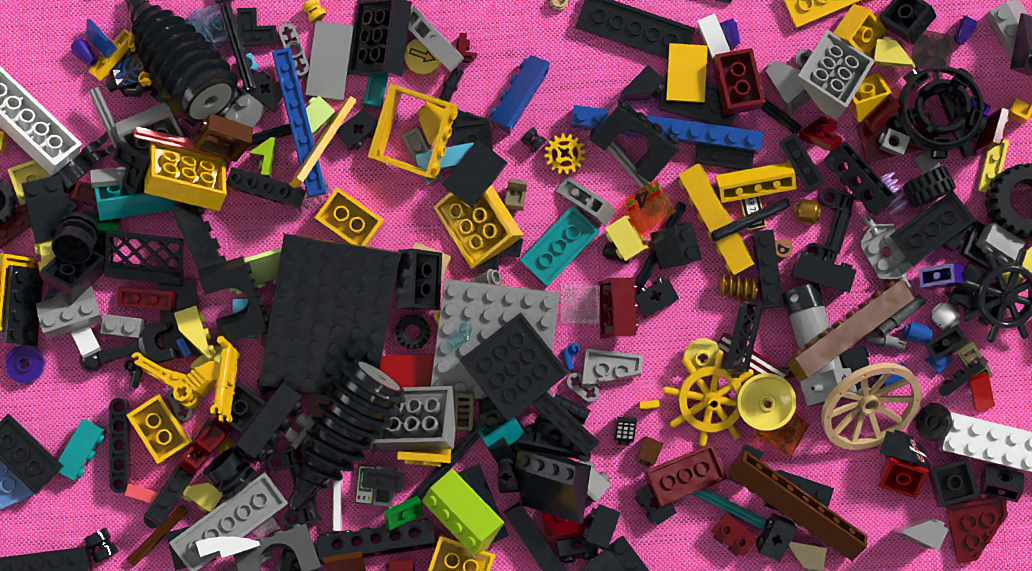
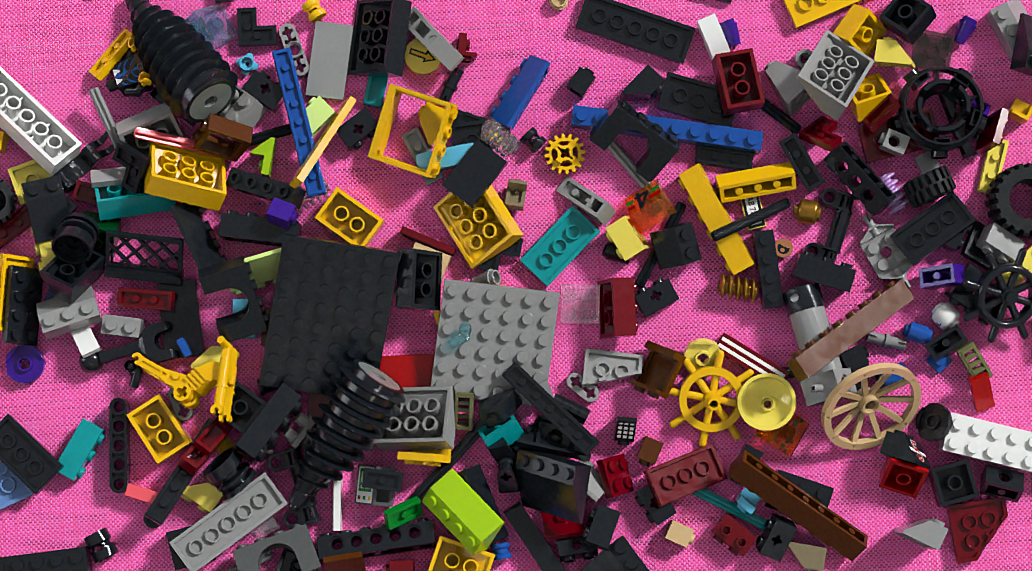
dark purple cone [70,38,98,67] -> none
blue slope [86,18,117,58] -> none
reddish brown axle [127,505,188,566] -> none
light yellow slope [174,306,216,361] -> none
white slope [196,537,261,558] -> none
black axle [220,4,256,91] -> none
black tyre [395,314,430,350] -> none
black plate [459,312,569,422] -> none
blue arm [562,343,580,370] -> none
yellow tile [638,400,659,410] -> none
yellow tile [666,43,708,103] -> none
black fence [725,301,764,378] -> none
dark grey pin [876,294,926,338] -> none
black plate [939,356,988,396] -> none
none -> black brick [218,210,302,247]
none -> dark purple brick [266,197,298,230]
none -> dark red tile [400,226,456,256]
none -> clear piece [480,118,521,157]
none -> blue wheel [490,542,512,560]
none -> black brick [567,67,596,99]
none -> dark red plate [596,453,634,499]
none -> reddish brown panel [629,340,686,399]
none -> tan brick [664,520,695,547]
none -> medium azure bracket [736,487,762,514]

